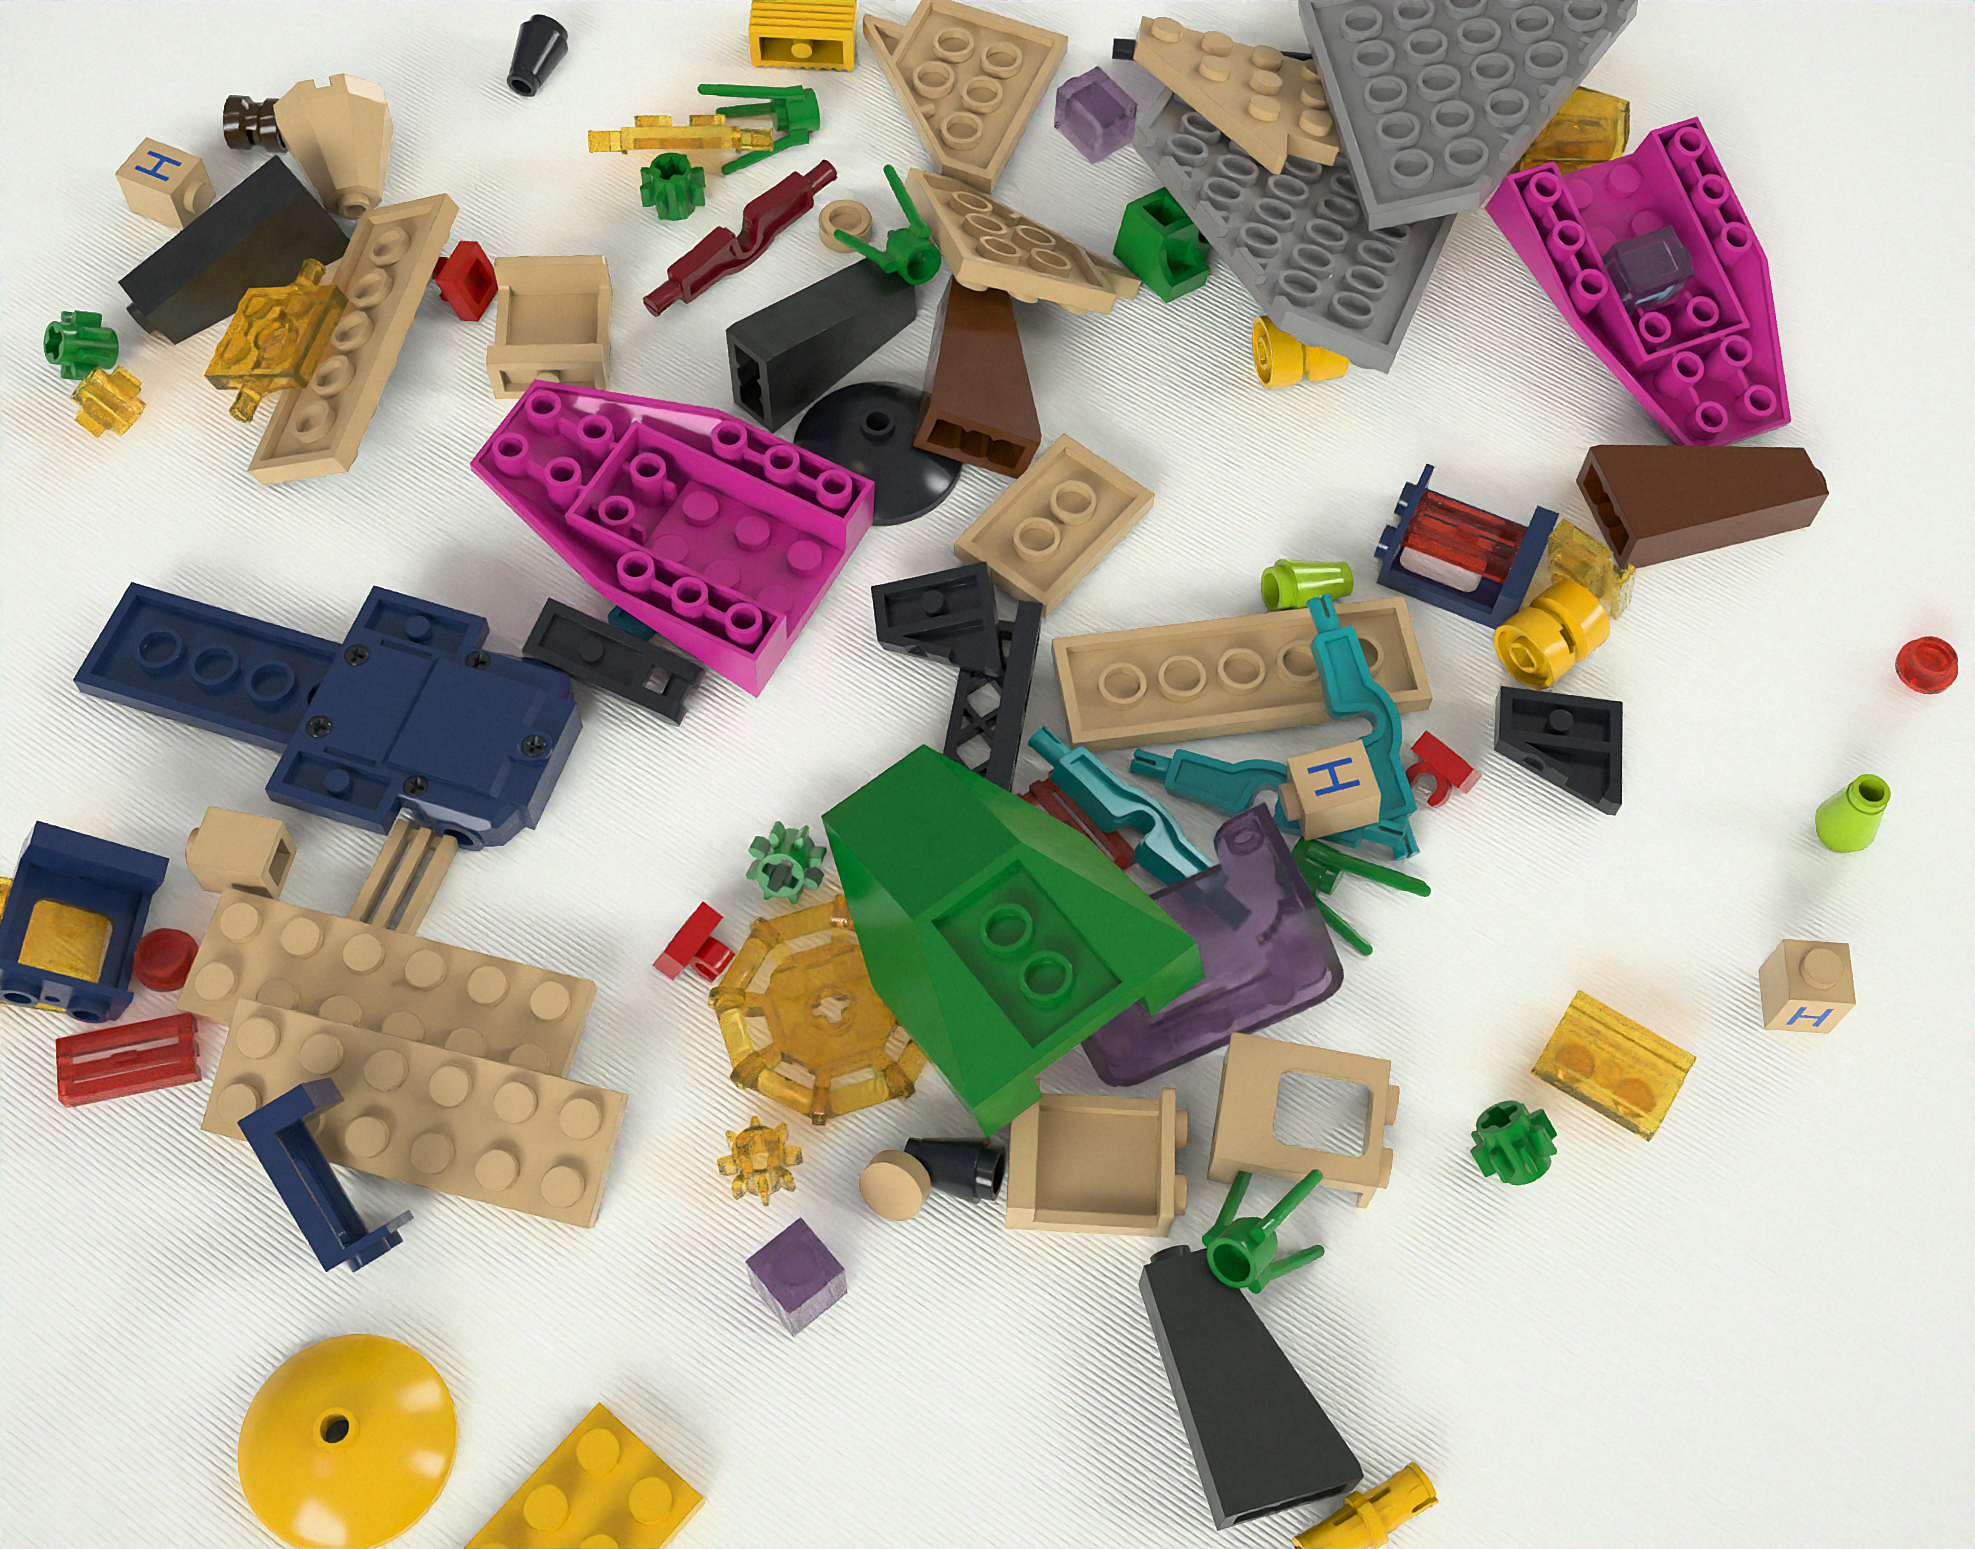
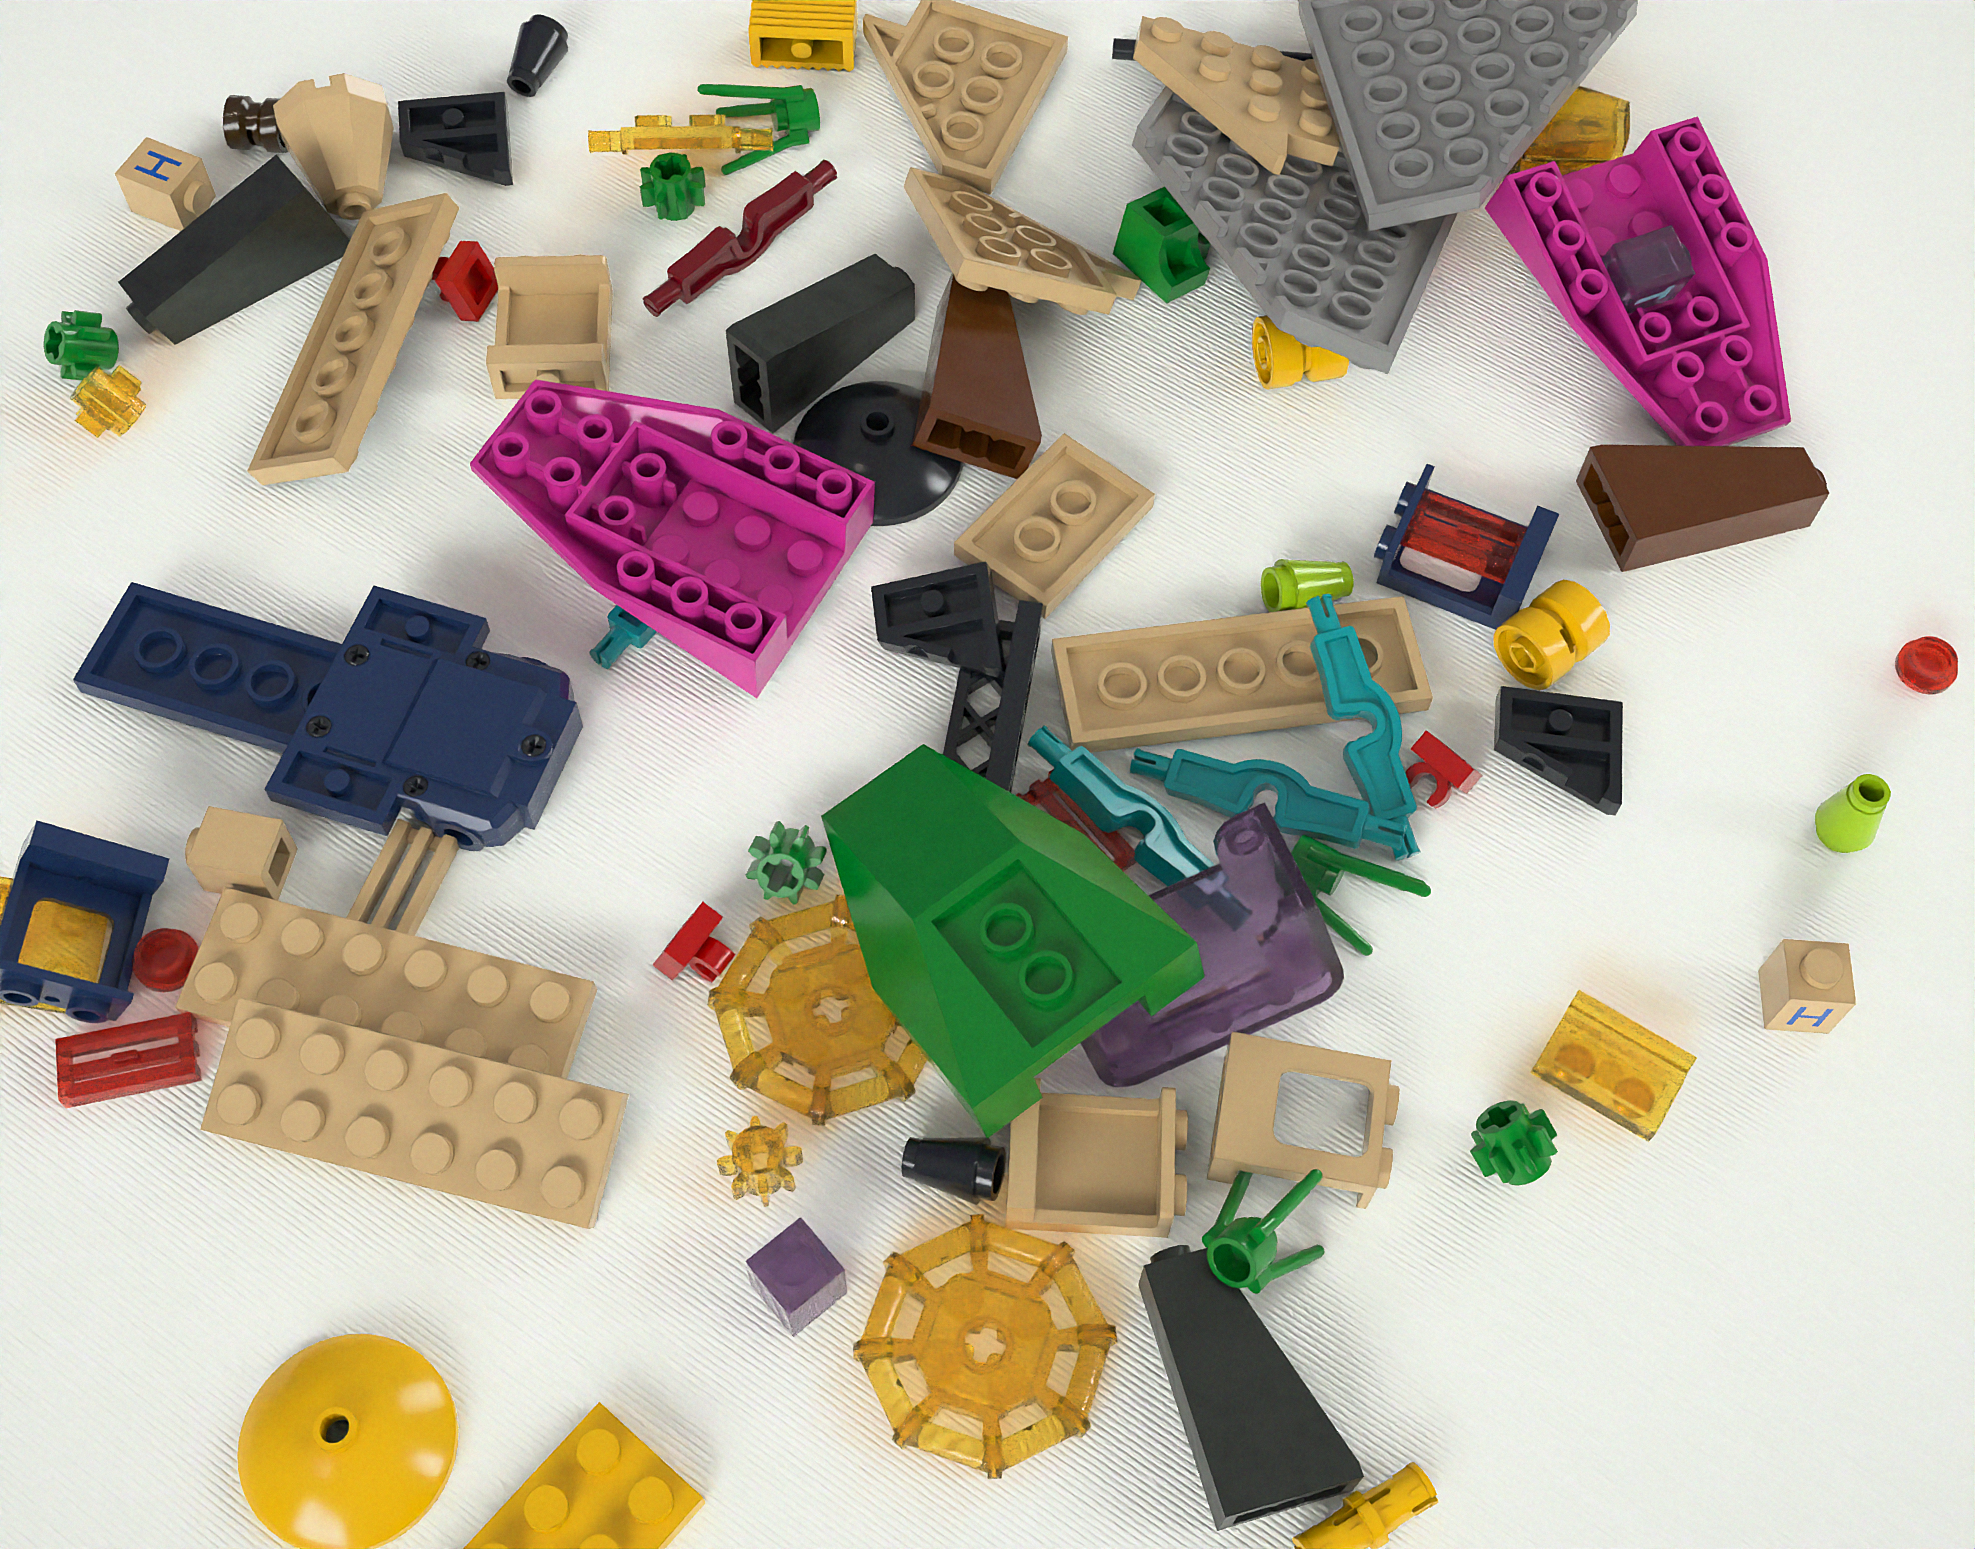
clear yellow plate [204,258,349,423] -> none
dark blue window [237,1077,414,1273] -> none
black plate [522,597,706,727] -> none
tan tile [818,199,873,253] -> none
green plant [833,164,942,285] -> none
tan tile [859,1150,931,1221] -> none
clear purple brick [1054,66,1138,164] -> none
tan brick [1278,739,1381,841] -> none
clear yellow plate [1547,518,1637,621] -> none
none -> black wing [398,92,513,186]
none -> clear yellow plate [853,1214,1118,1480]

